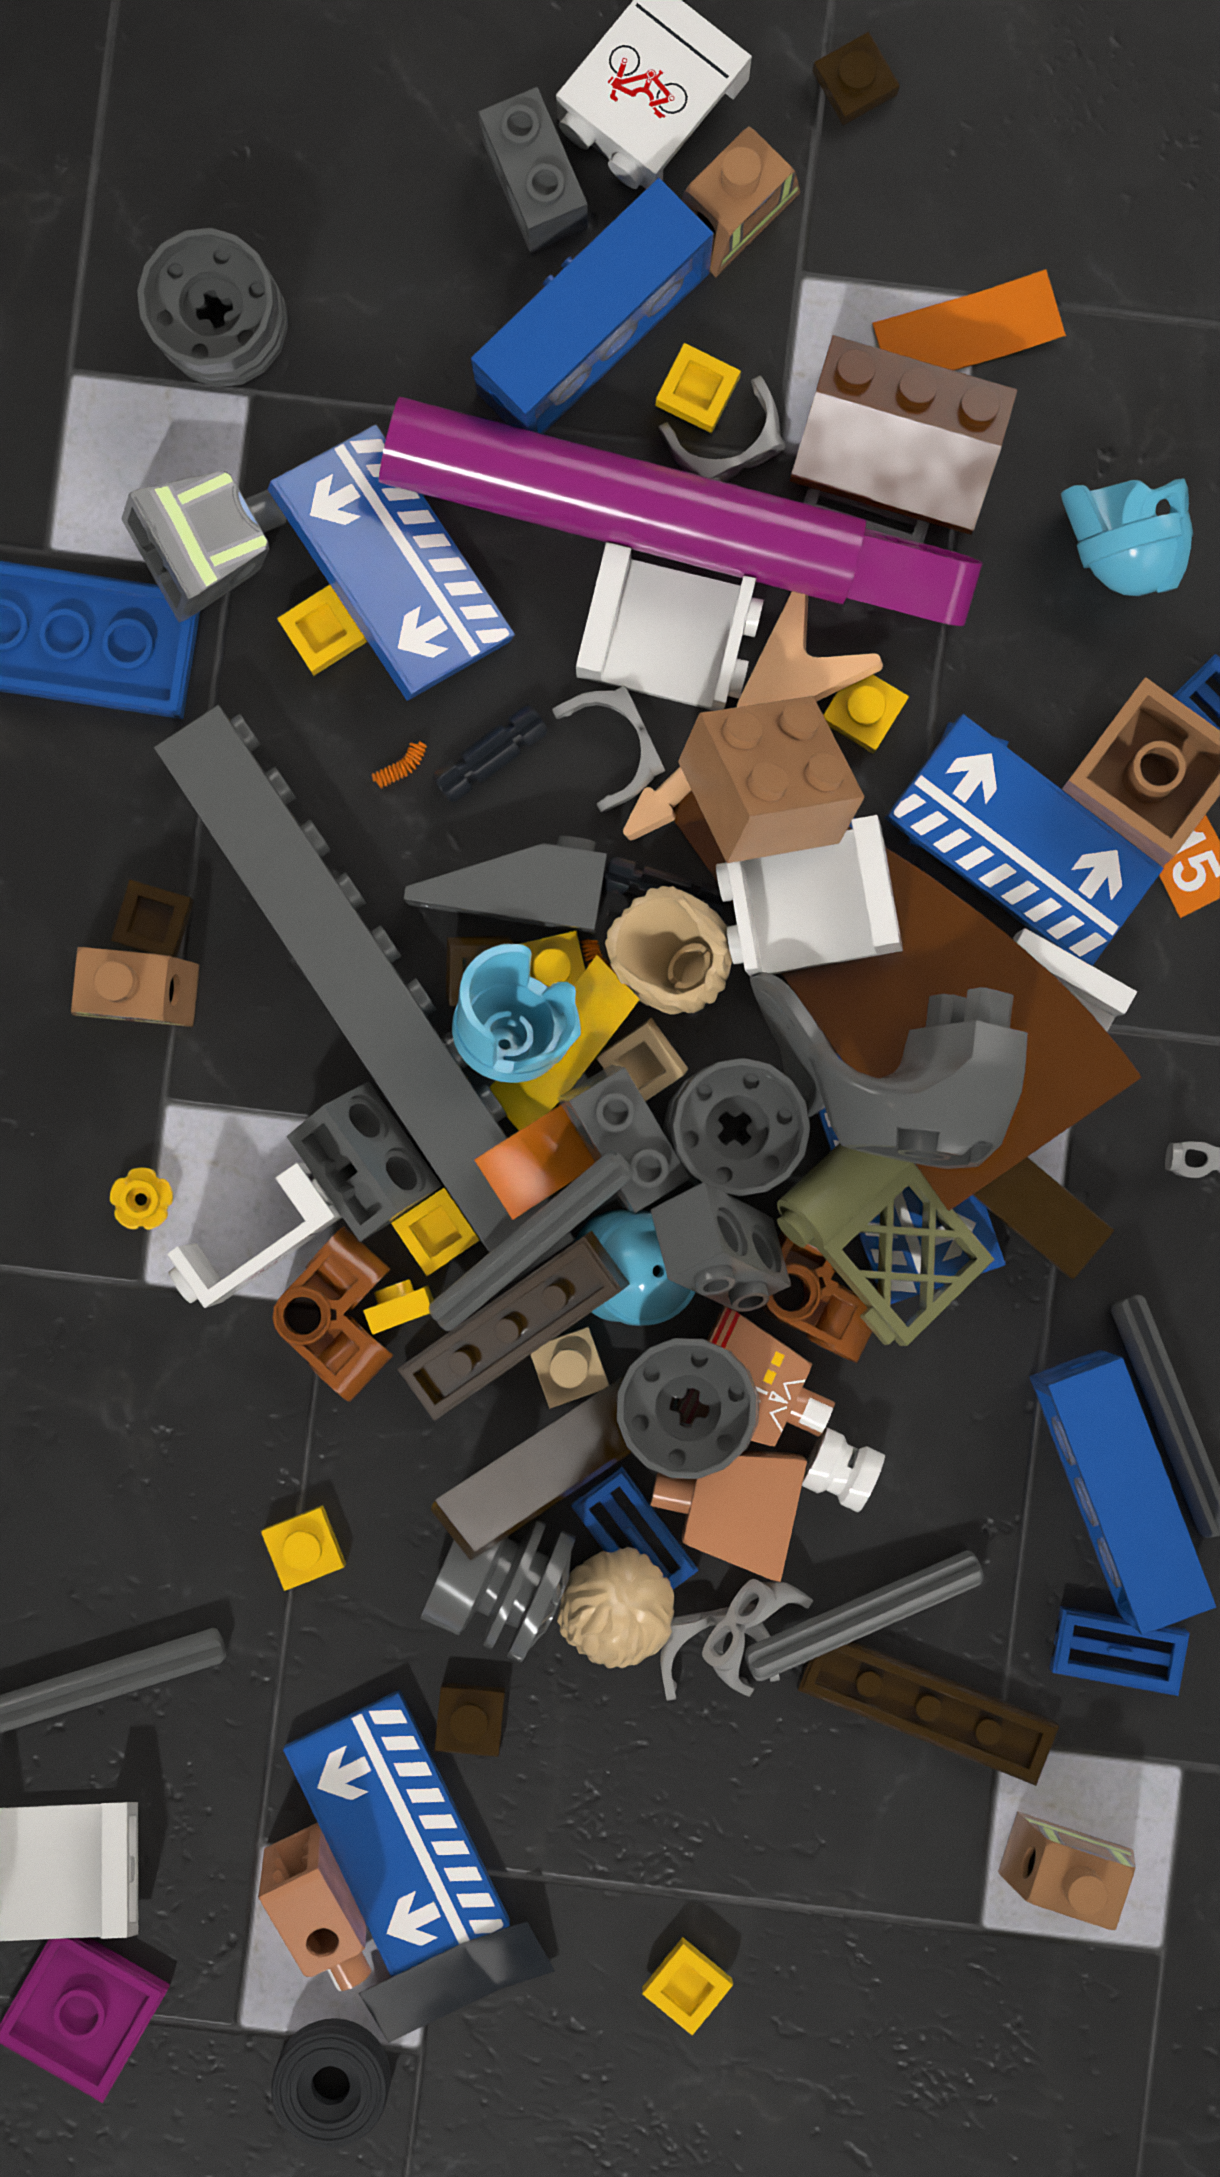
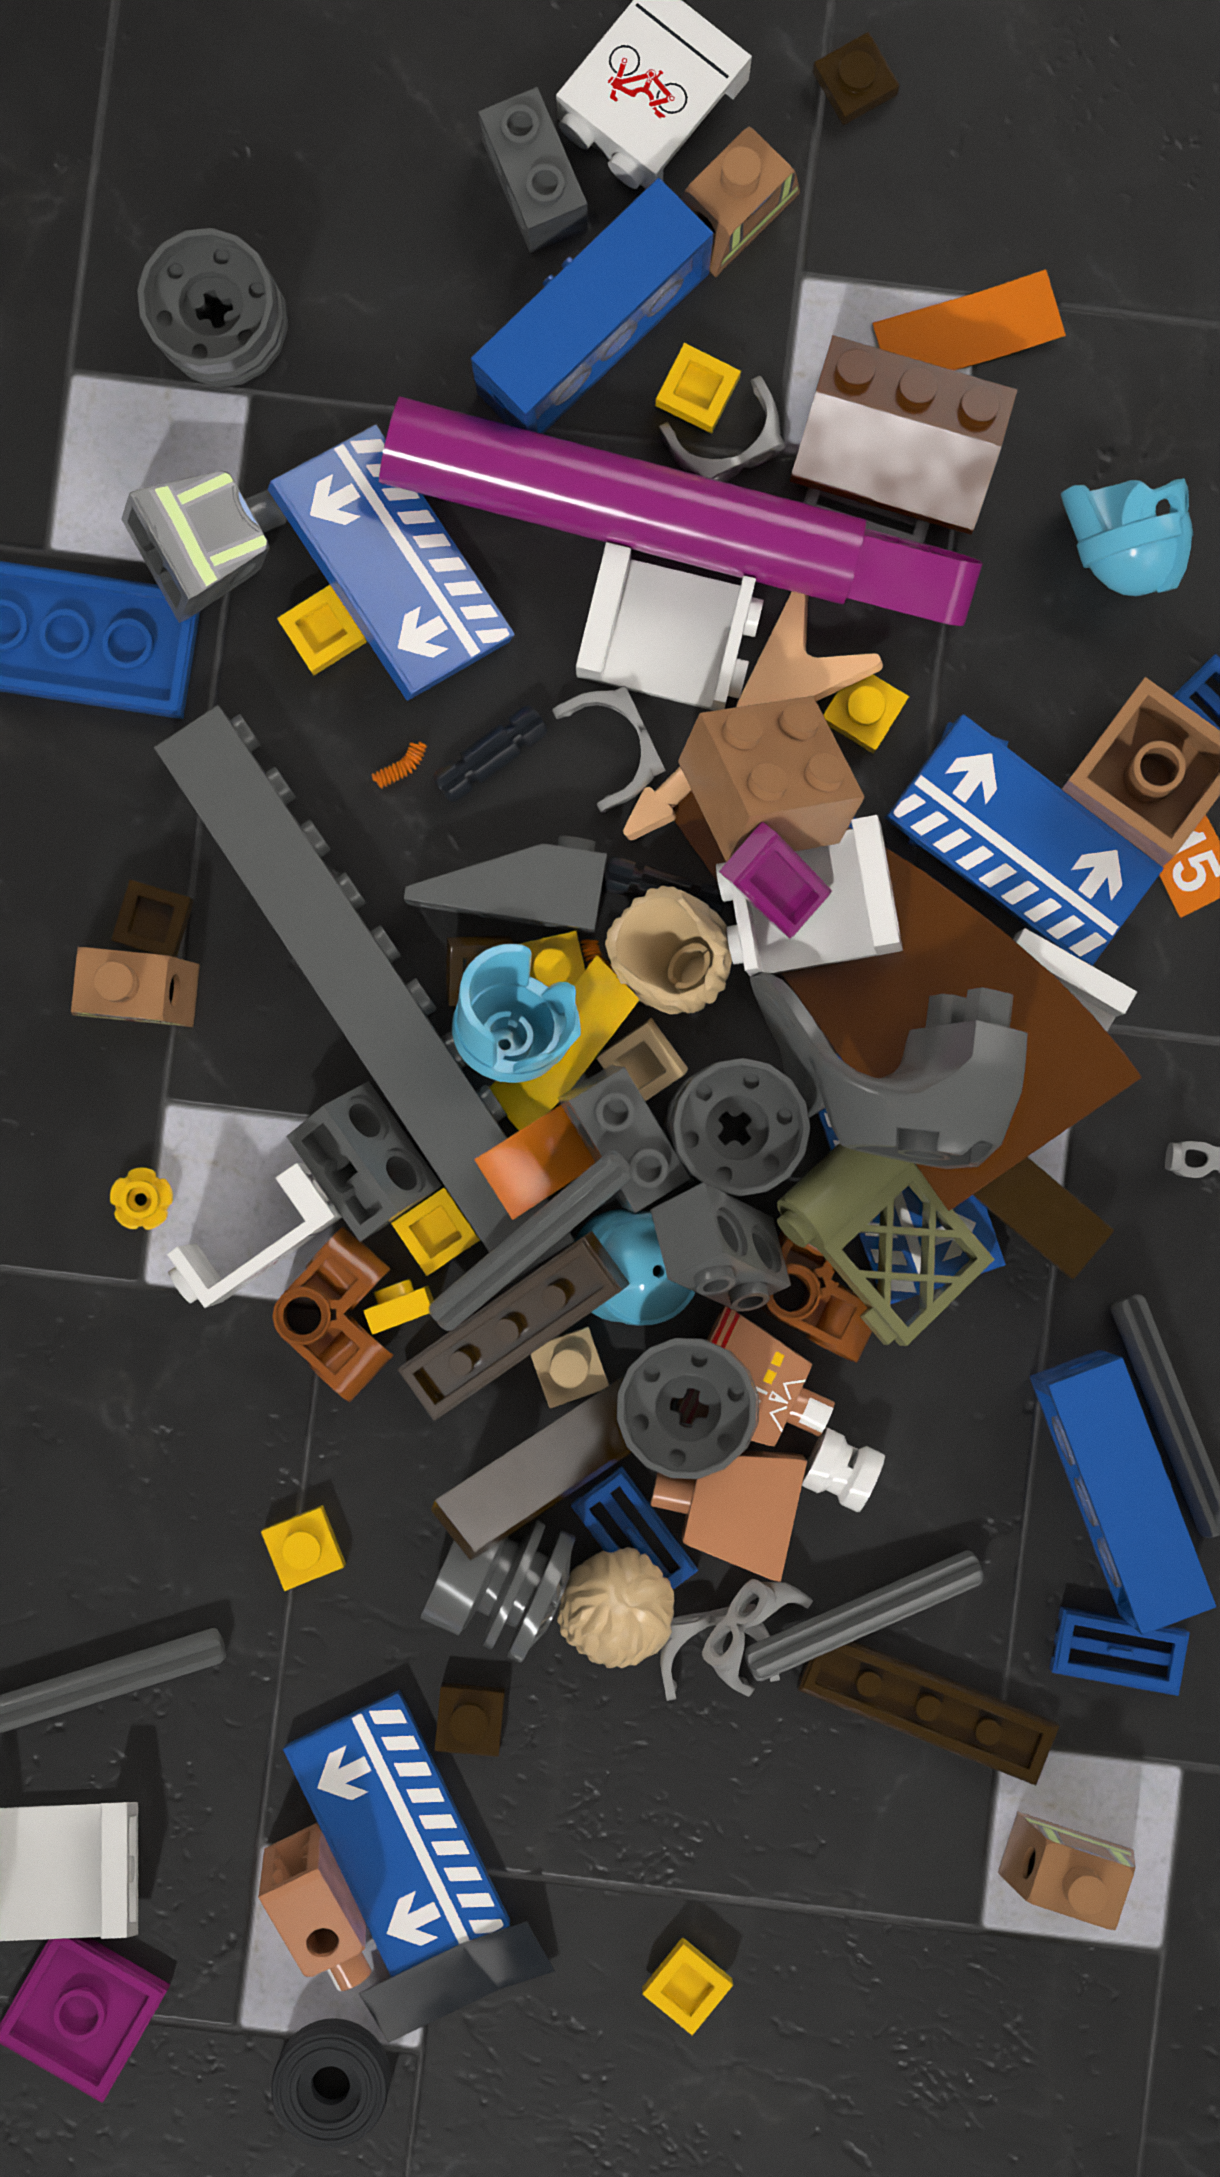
none -> magenta tile [719,822,832,939]

